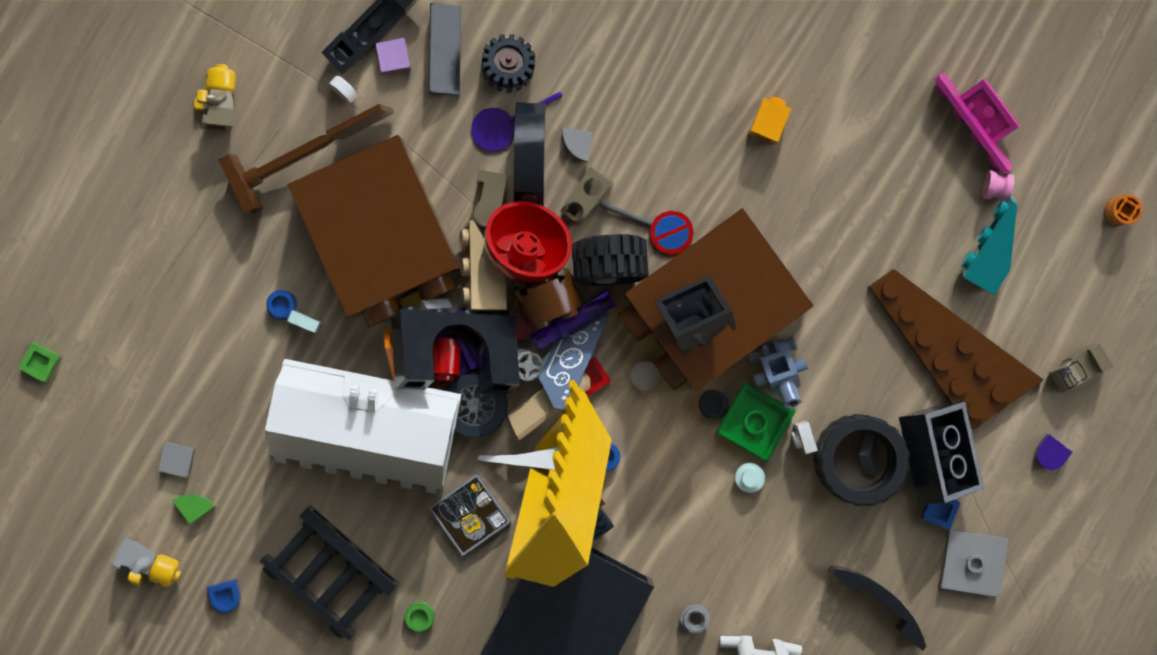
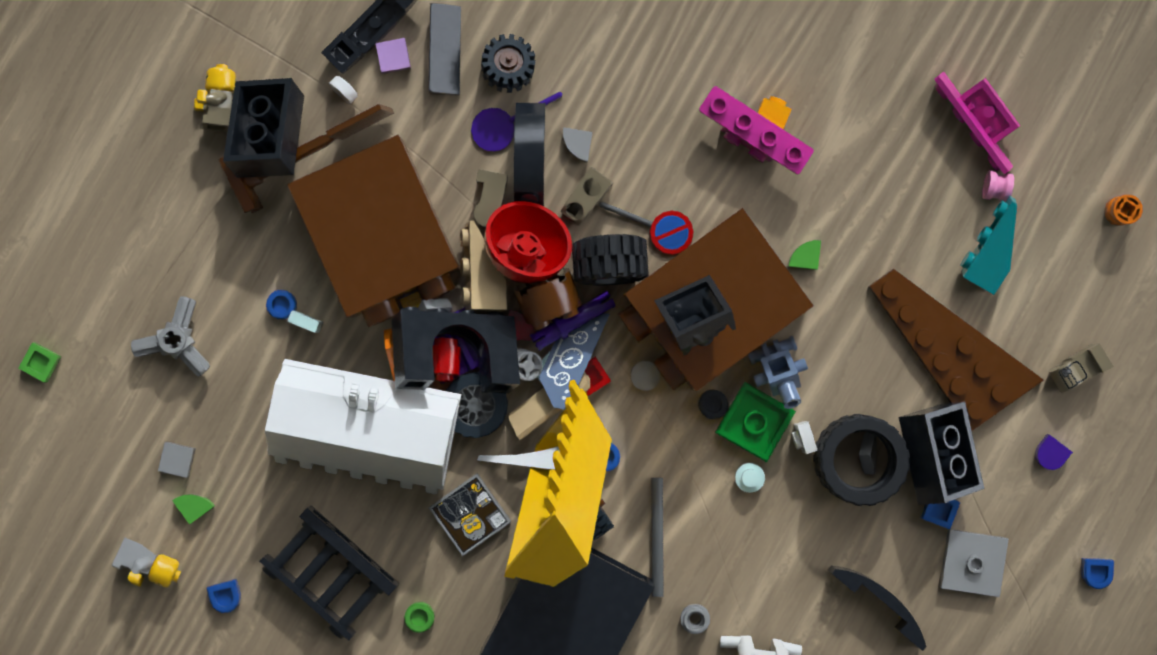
none -> light grey bush [131,296,210,377]
none -> black brick [223,78,304,178]
none -> dark grey piece [651,478,664,597]
none -> dark pink bracket [699,86,814,175]
none -> bright green tile [787,240,821,270]
none -> blue tile [1081,558,1114,589]

